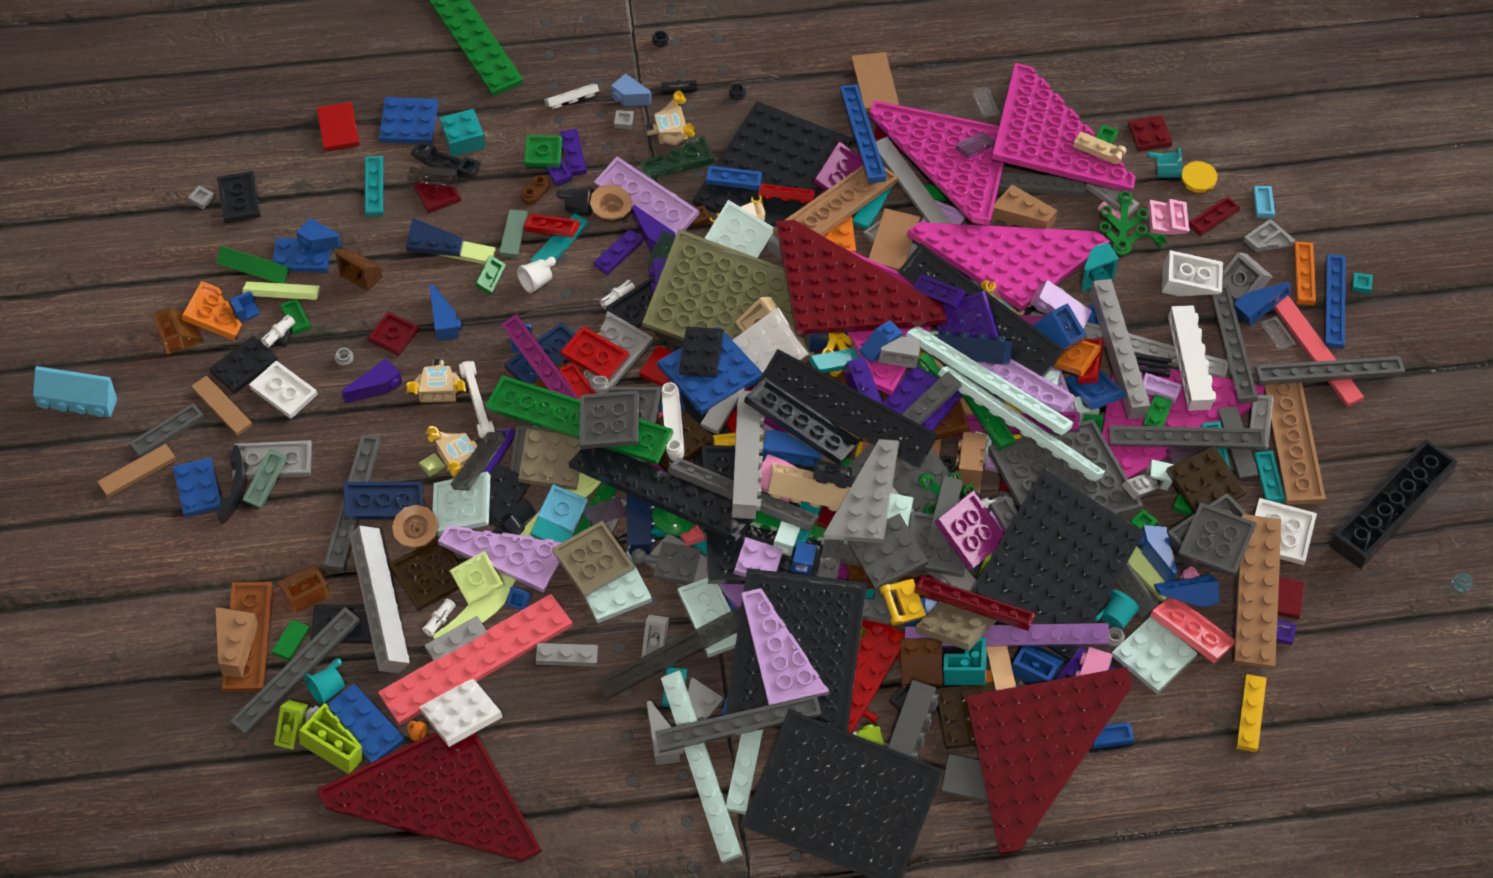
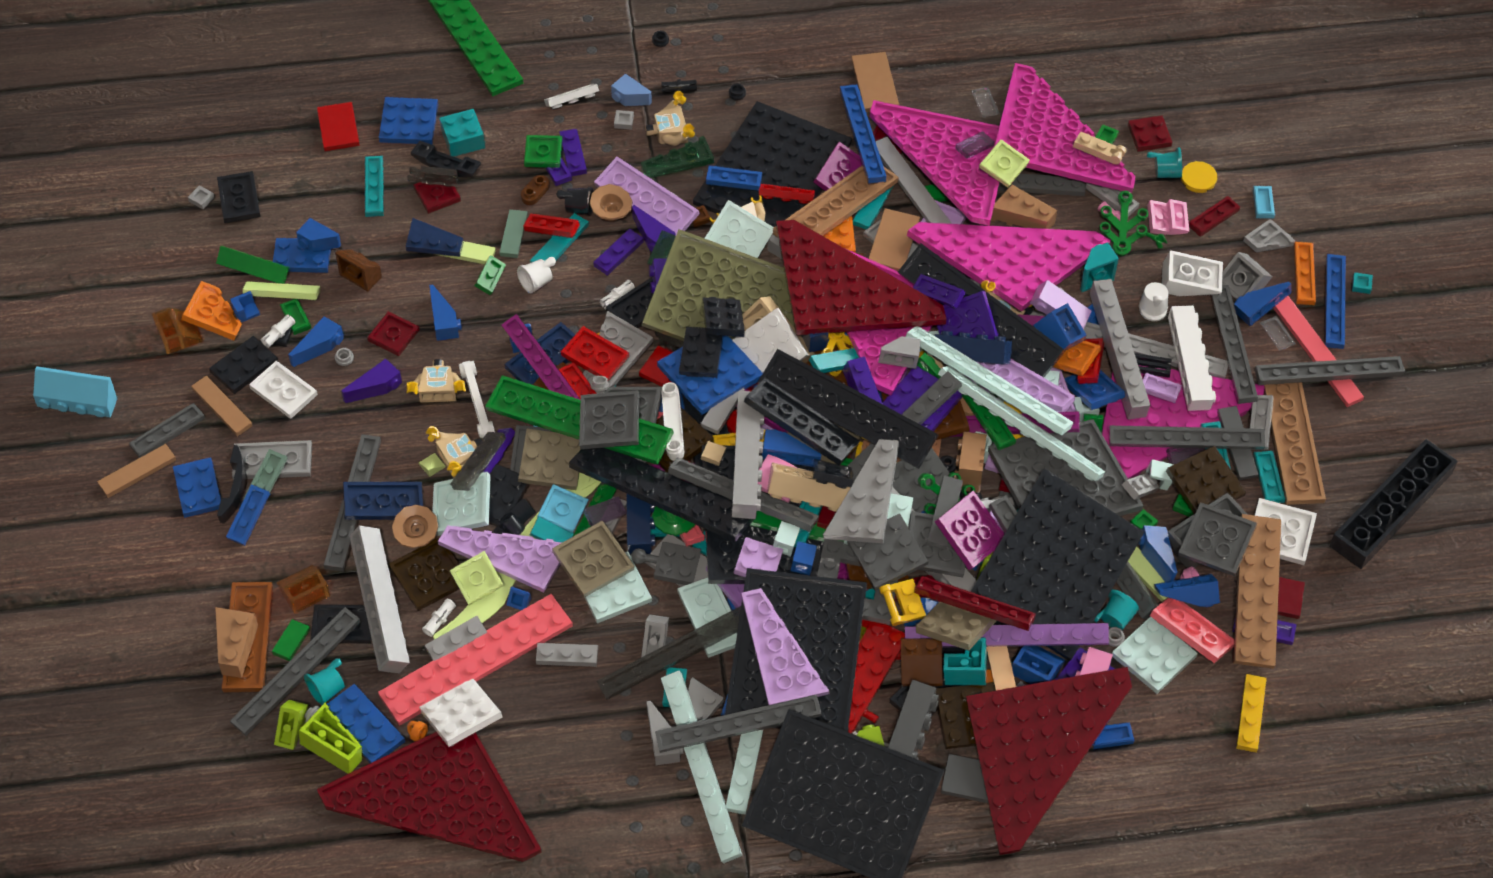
blue slope [859,321,903,364] -> none
green plate [1143,395,1173,427] -> none
clear light blue plate [1452,573,1473,592] -> none
none -> blue plate [226,484,270,546]
none -> blue slope [288,317,344,367]
none -> tan tile [701,441,726,466]
none -> black plate [702,297,745,337]
none -> yellowish green tile [979,140,1030,188]
none -> white hat [1139,282,1169,321]

